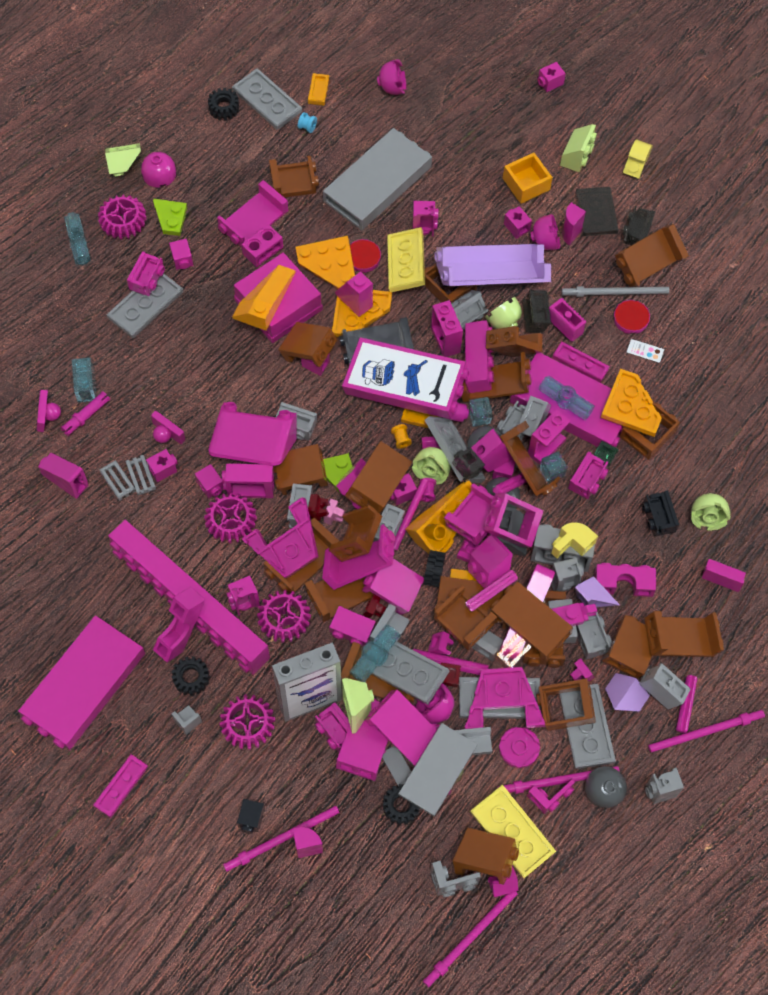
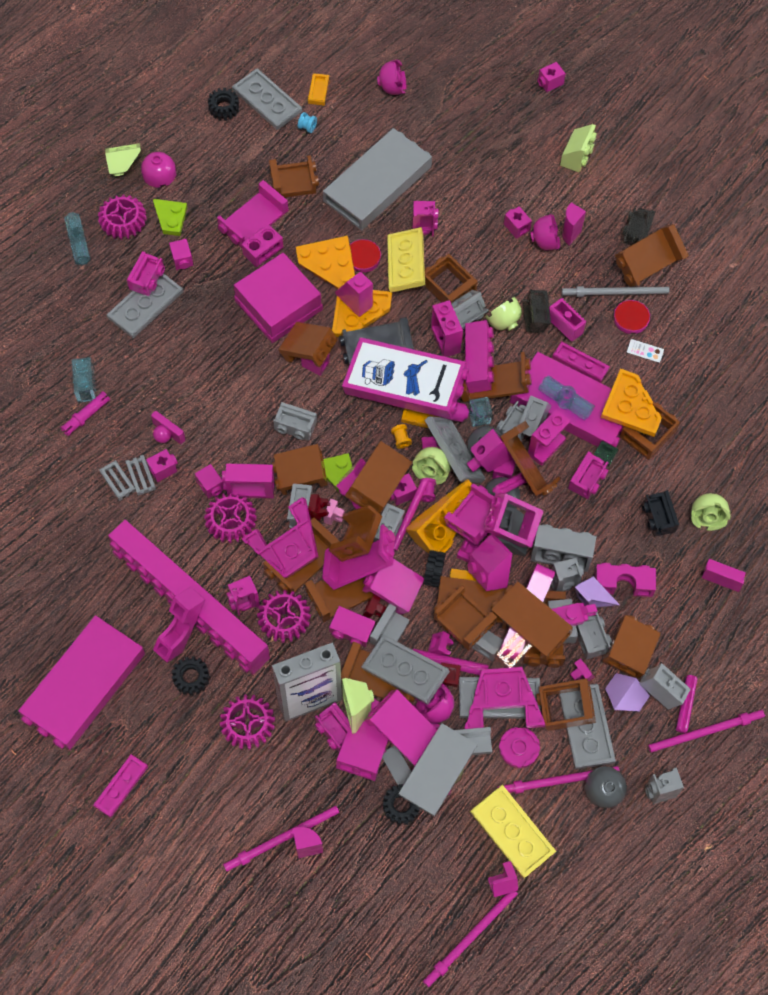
dark pink tile [37,390,61,432] -> none
dark pink slope [38,453,89,499] -> none
light grey panel [171,705,202,735] -> none
dark pink windscreen [208,402,297,466] -> none
light orange wedge [232,265,296,331] -> none
black brick [237,799,265,834] -> none
clear light blue piece [350,625,401,682] -> none
light grey bracket [430,861,481,898] -> none
lavender panel [434,244,551,286] -> none
clear smoke brick [452,447,485,482] -> none
dark orange panel [453,828,519,885] -> none
dark pink axle [465,570,518,612] -> none
dark orange panel [486,326,542,357] -> none
light orange piece [503,153,553,204] -> none
dark pink bracket [527,779,575,814] -> none
clear light blue brick [540,451,568,482] -> none
light yellow brick [551,523,598,558] -> none
clear smoke tile [575,187,619,236] -> none
light yellow brick [623,139,653,178] -> none
dark orange panel [644,611,724,657] -> none

